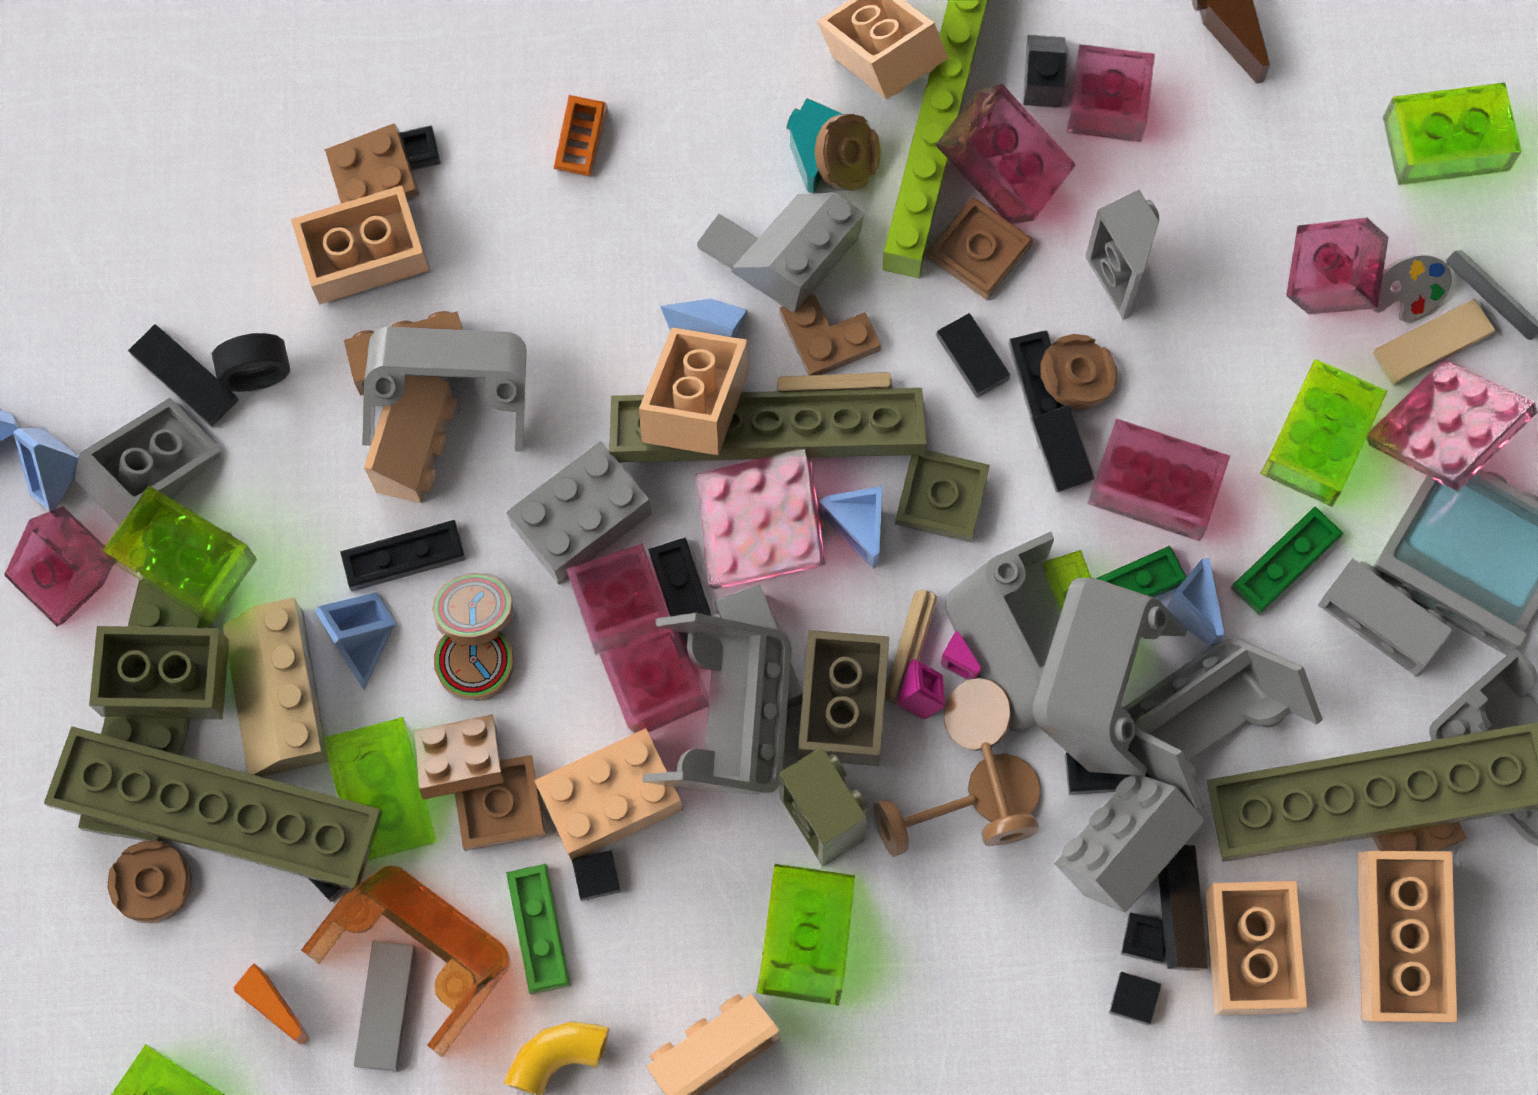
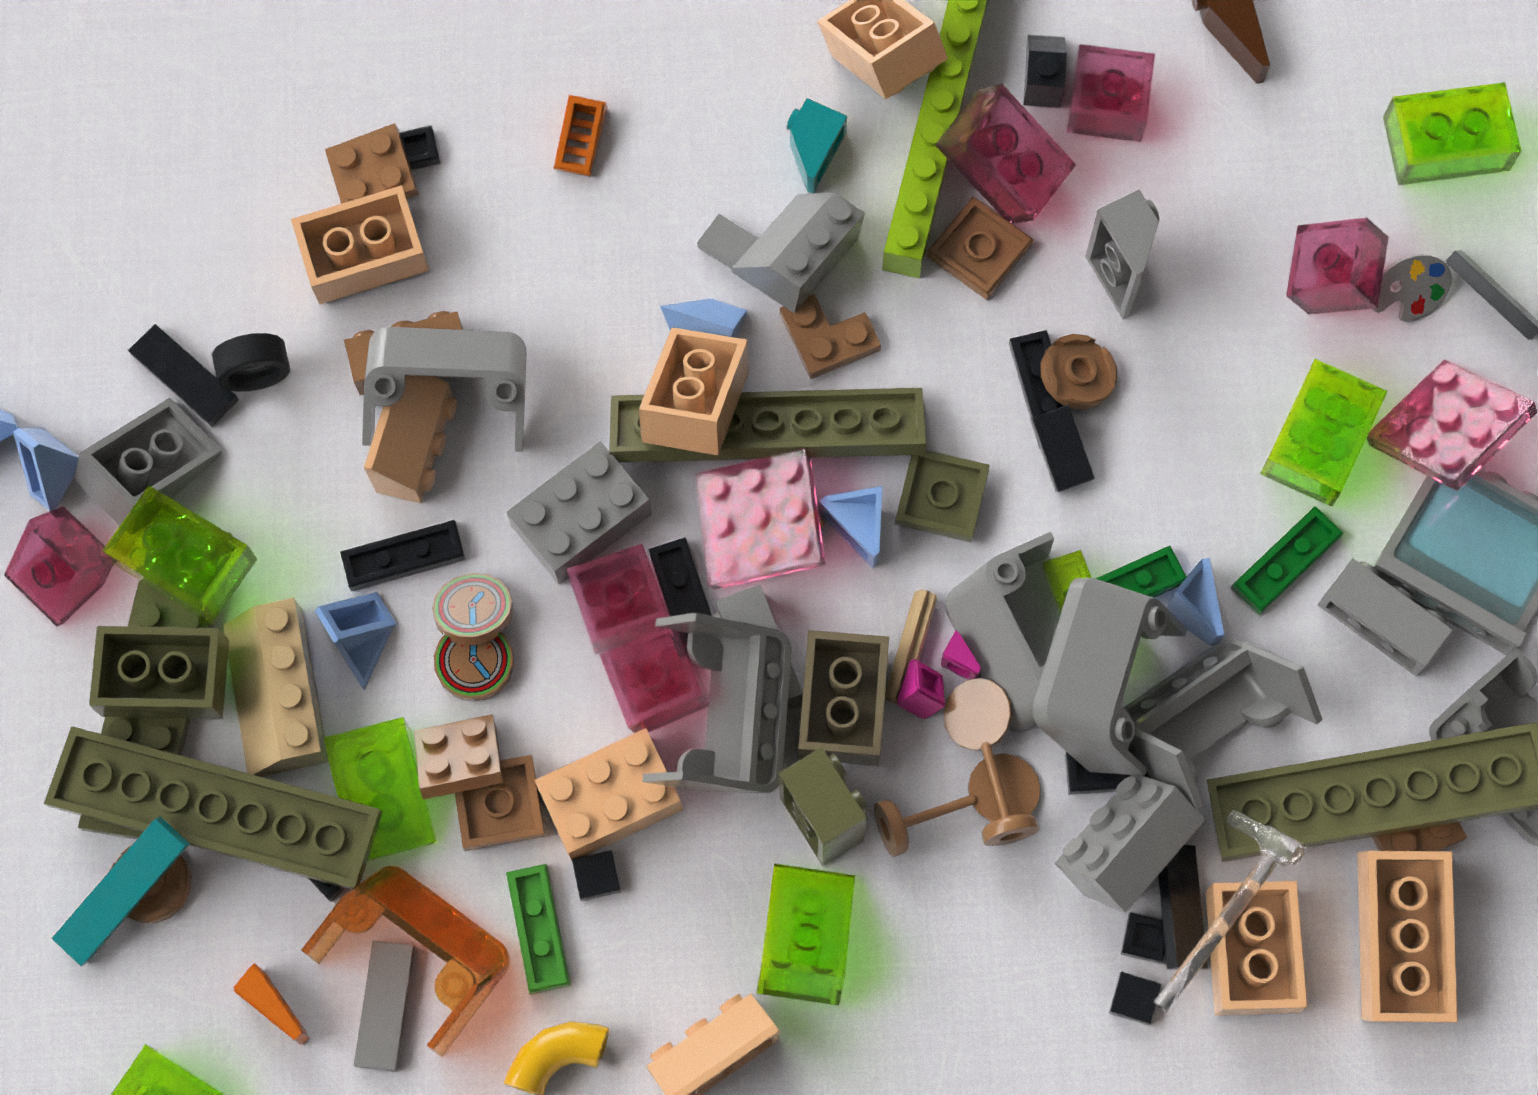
tan axle [777,372,892,391] -> none
medium nougat tile [815,113,881,191] -> none
black tile [936,313,1010,398] -> none
clear pink brick [1087,418,1230,541] -> none
tan tile [1373,299,1495,385] -> none
none -> teal tile [51,816,190,966]
none -> clear bar [1153,809,1306,1013]

